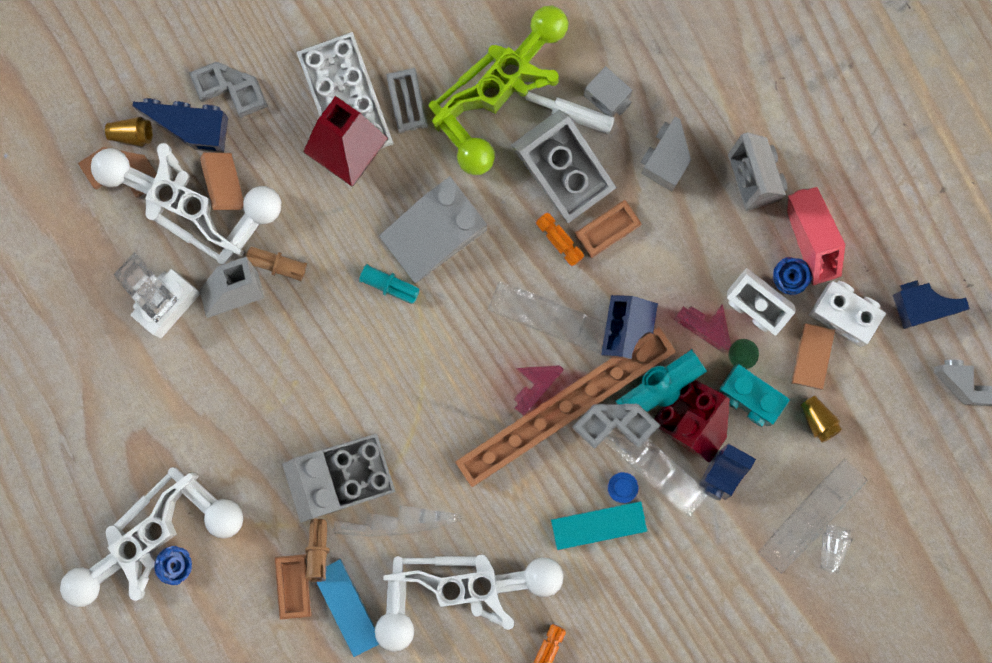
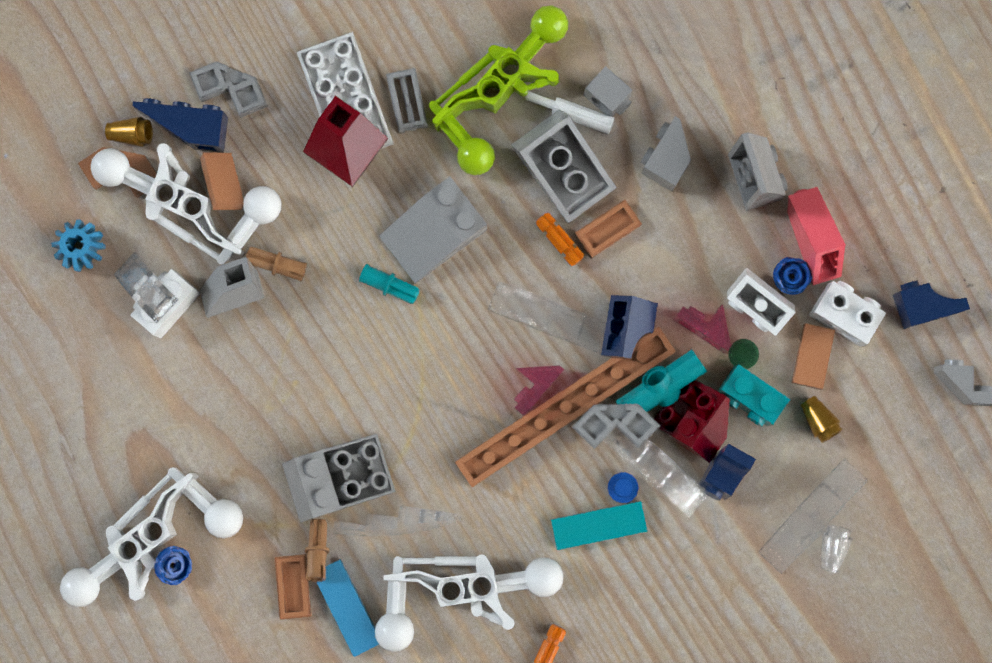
none -> dark azure gear [51,219,106,272]

